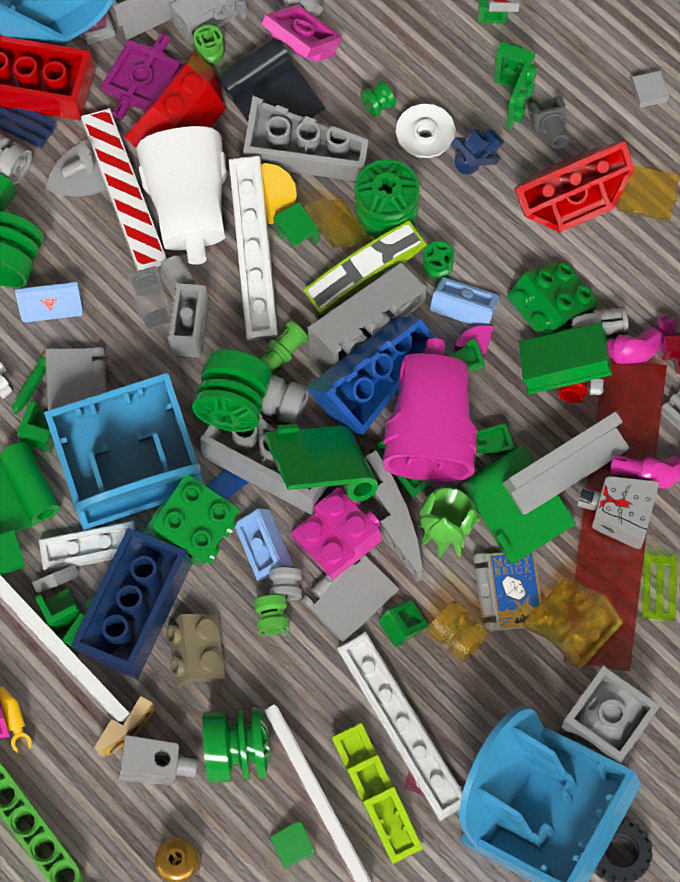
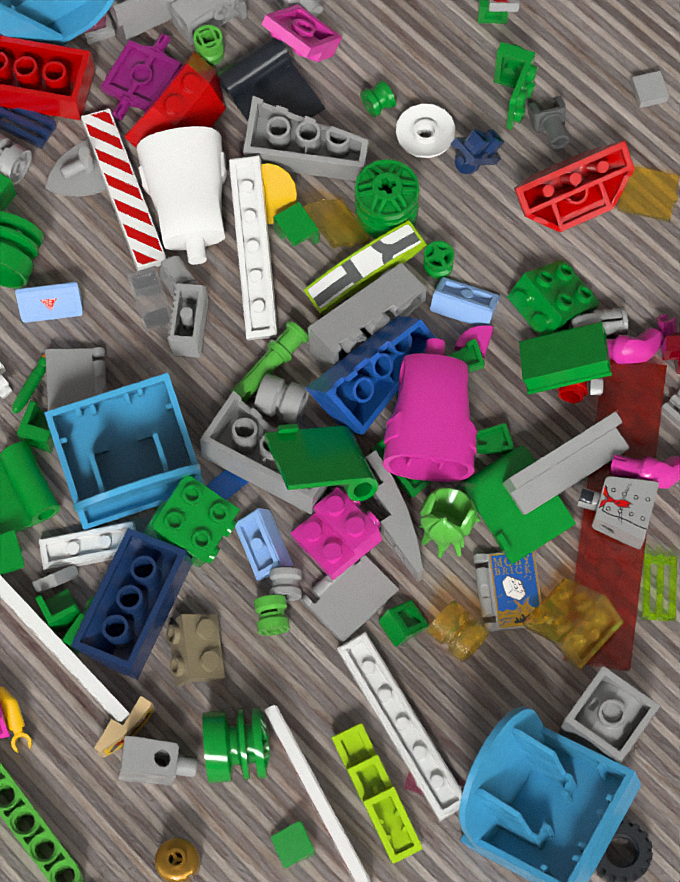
green wheel [192,350,271,432] -> none

